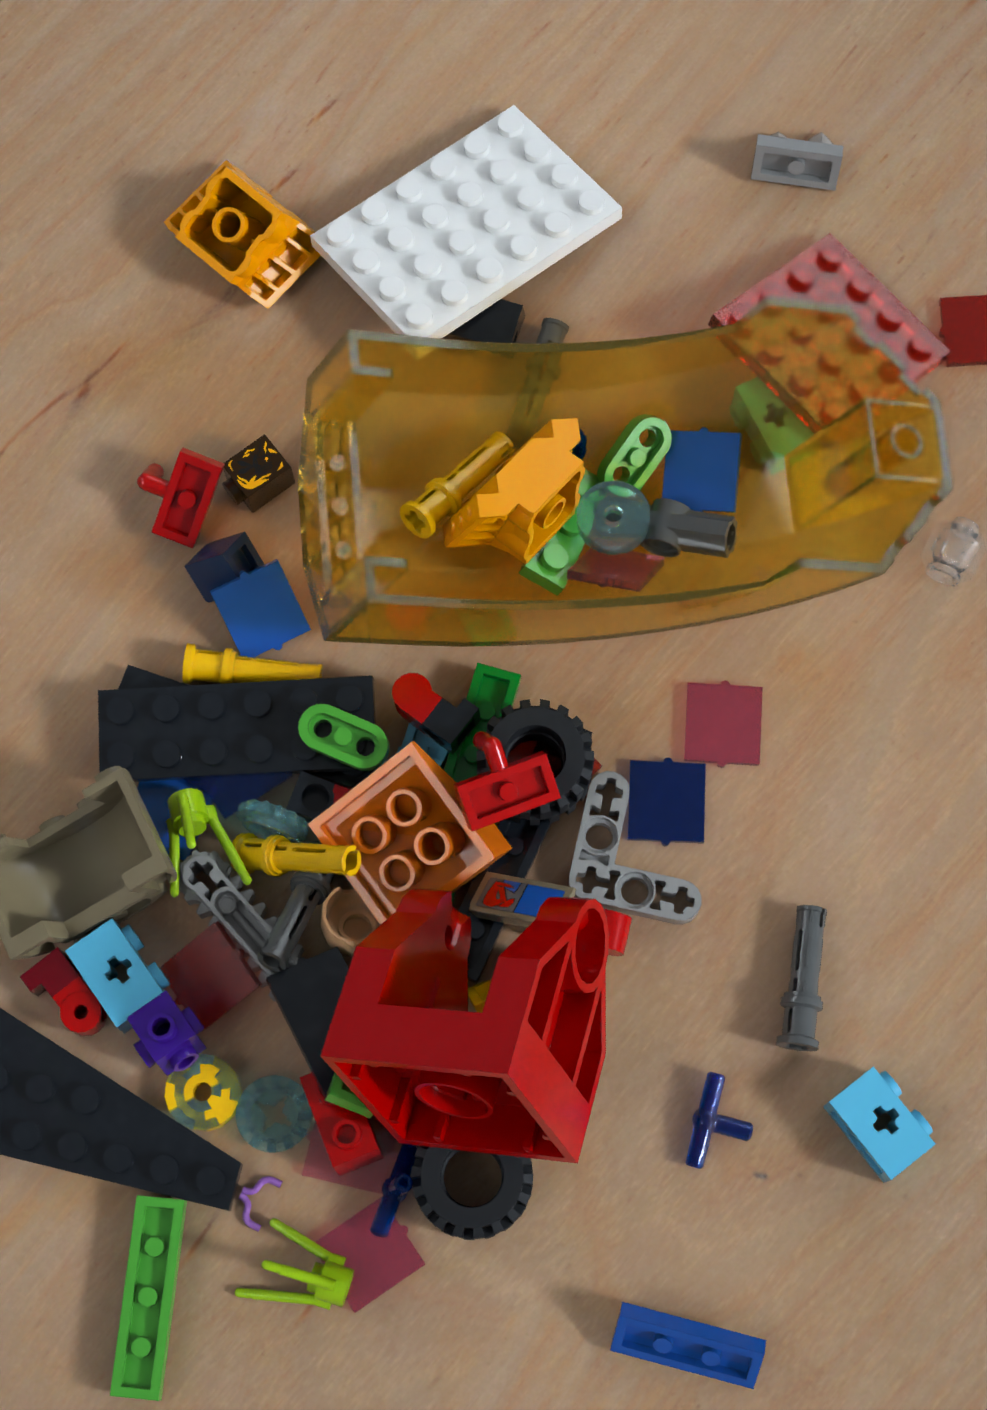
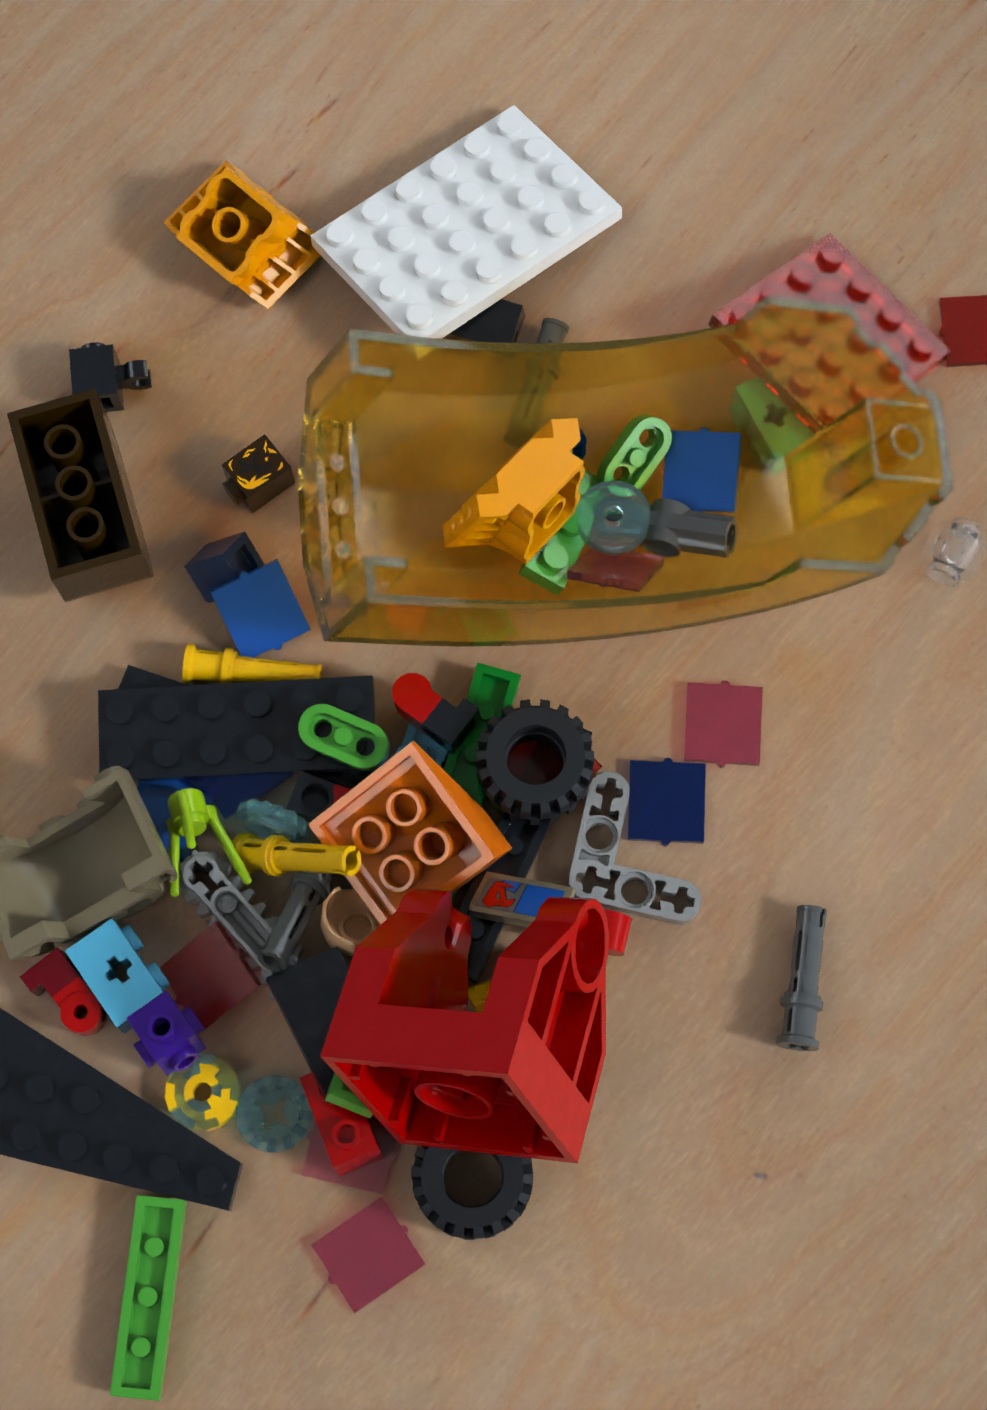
red plate [137,447,225,549] -> none
lime plant [235,1218,355,1310] -> none
medium lavender piece [238,1176,283,1232] -> none
clear blue piece [370,1144,418,1238] -> none
yellow pin [400,431,515,539] -> none
red plate [453,731,561,832] -> none
blue plate [610,1302,766,1389] -> none
clear blue piece [685,1072,753,1169] -> none
light grey tile [751,132,843,191] -> none
medium azure brick [823,1066,935,1183] -> none
none -> dark brown brick [7,388,154,602]
none -> black brick [69,342,152,412]

